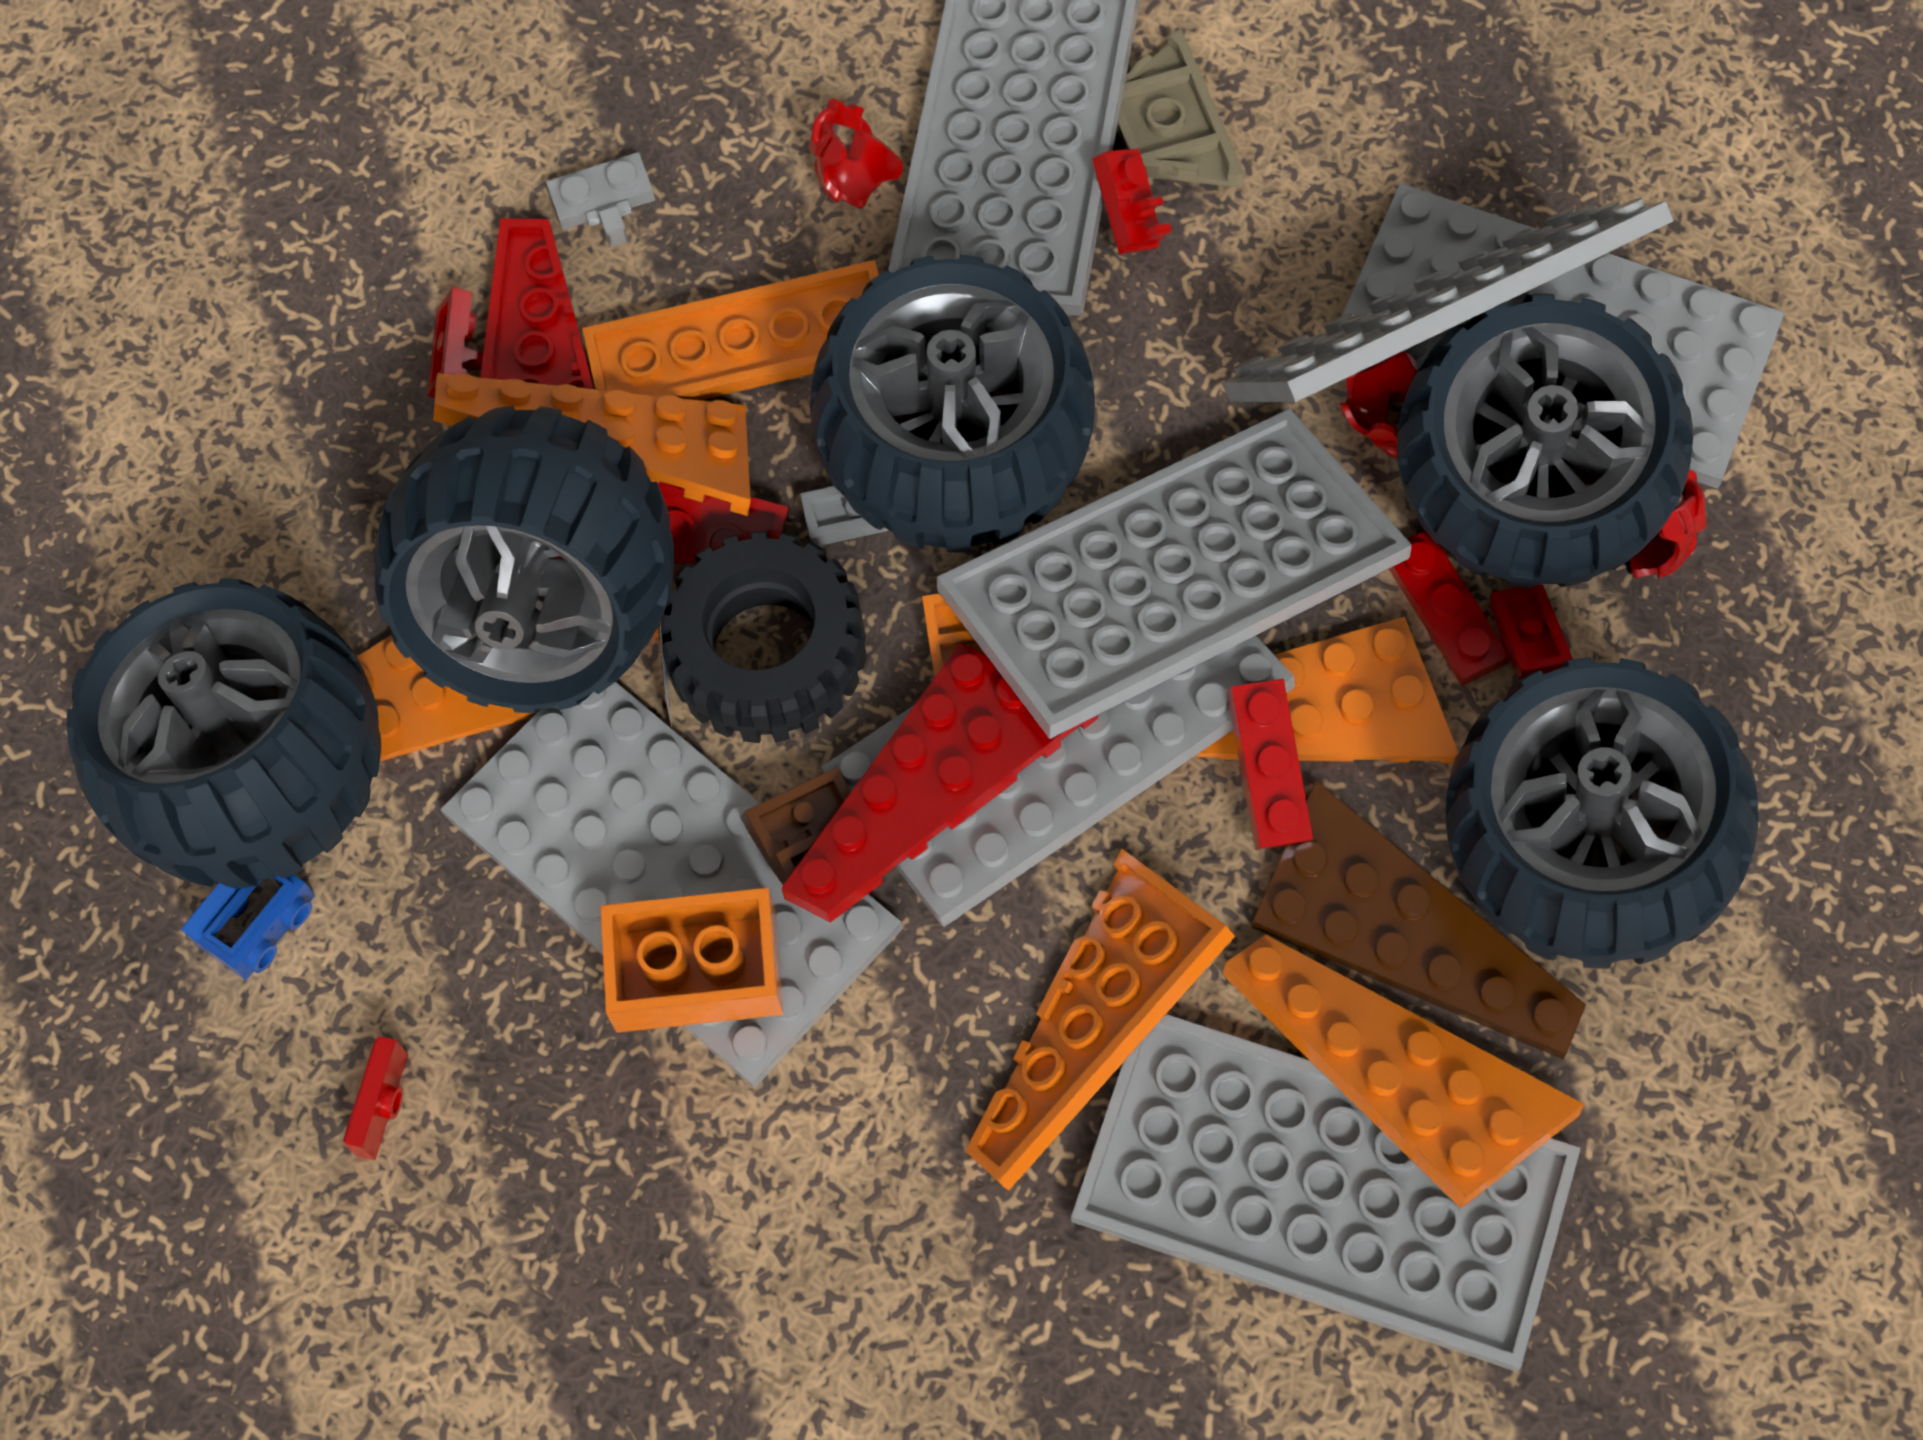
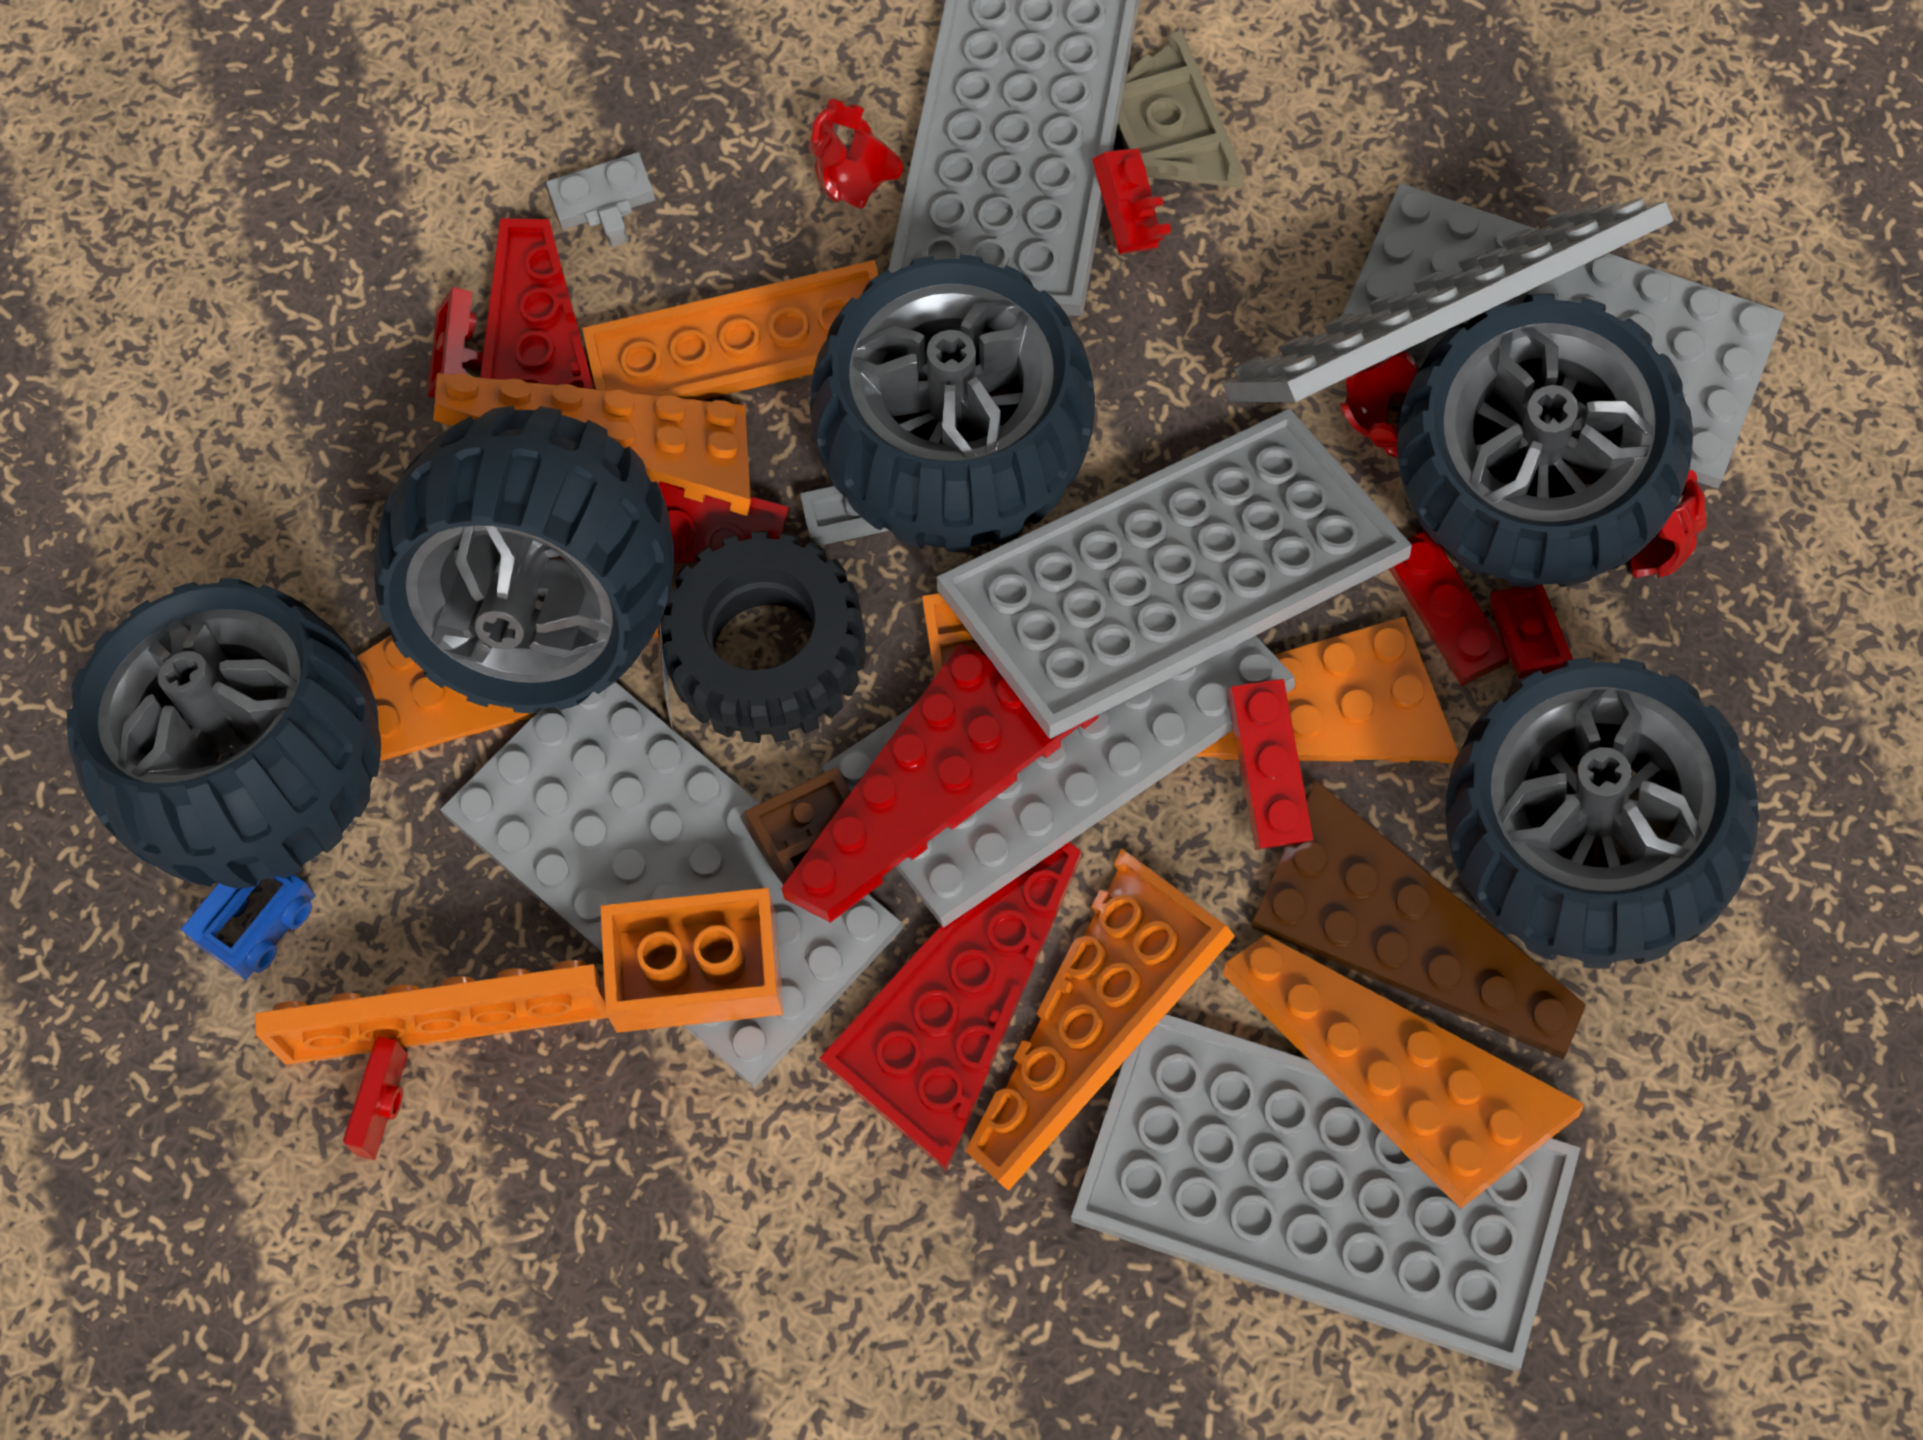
none -> orange plate [255,960,608,1065]
none -> red wing [820,842,1081,1172]

